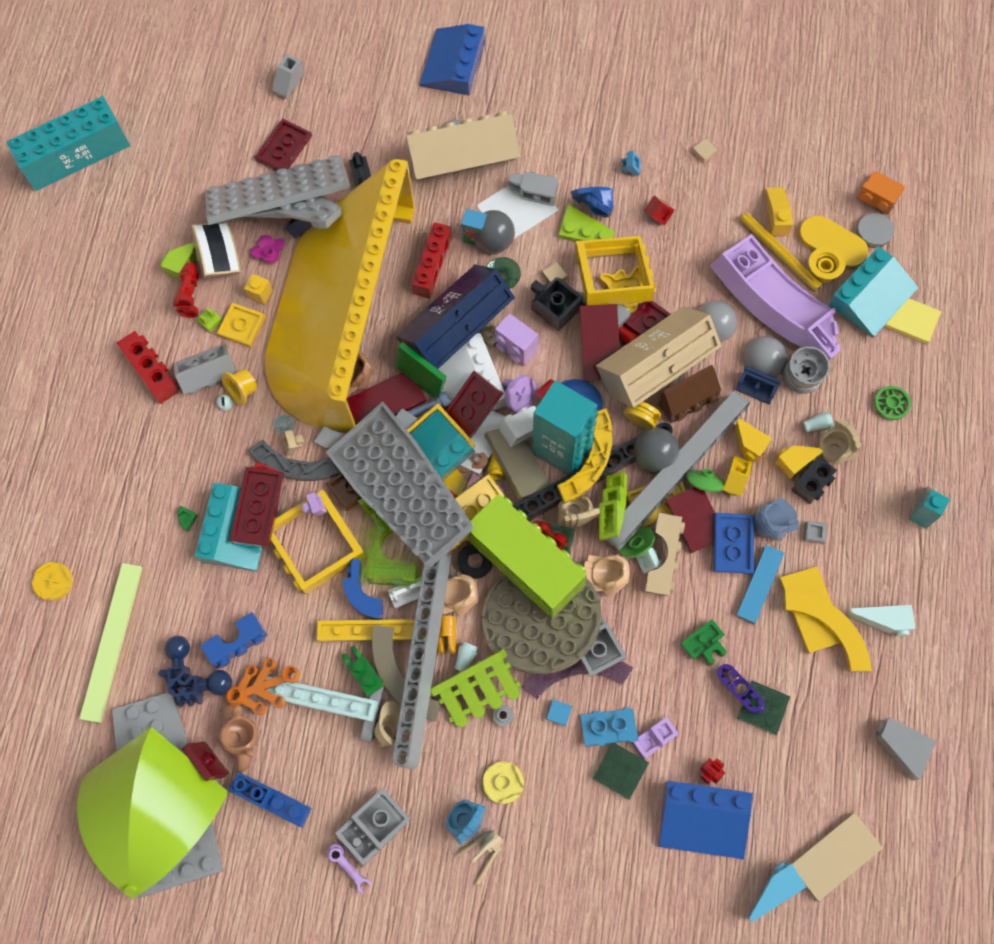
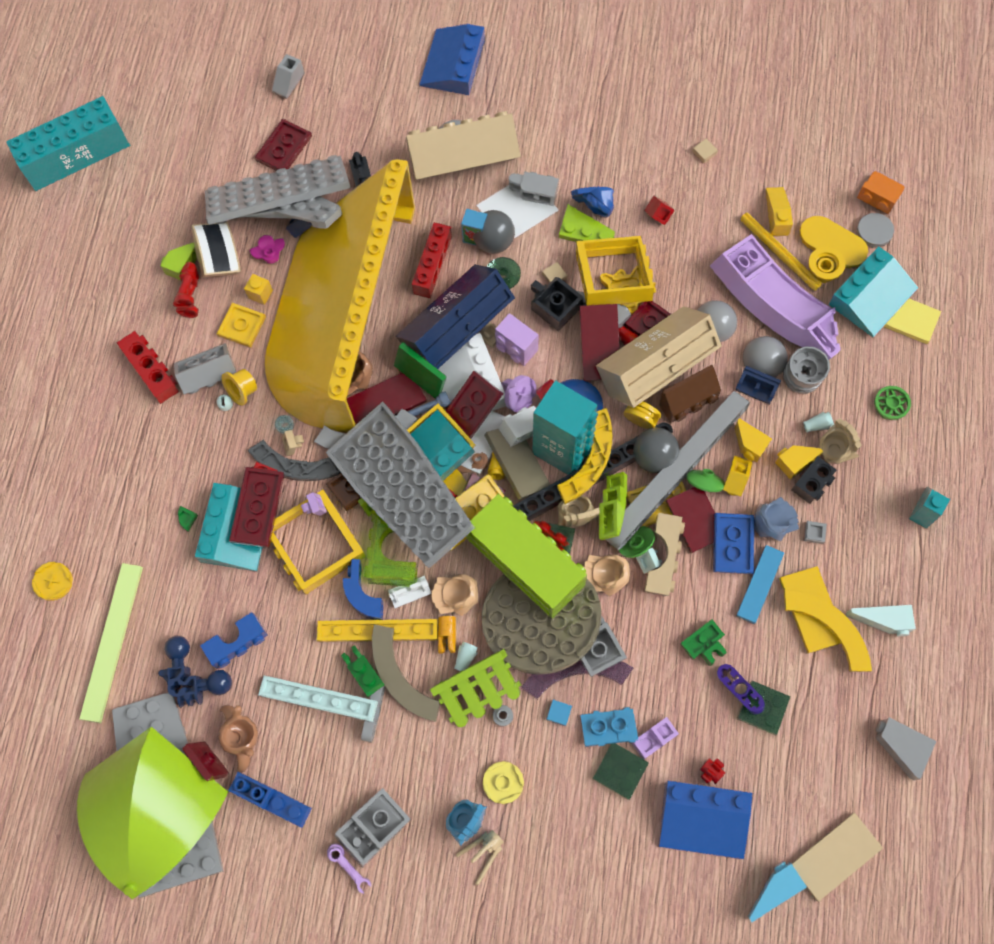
lime tile [196,307,223,333] -> none
orange plant [226,658,300,716] -> none
tan piece [374,701,401,747] -> none
light grey beam [393,553,451,770] -> none
black tyre [458,544,493,579] -> none
dark azure tile [621,151,641,176] -> none

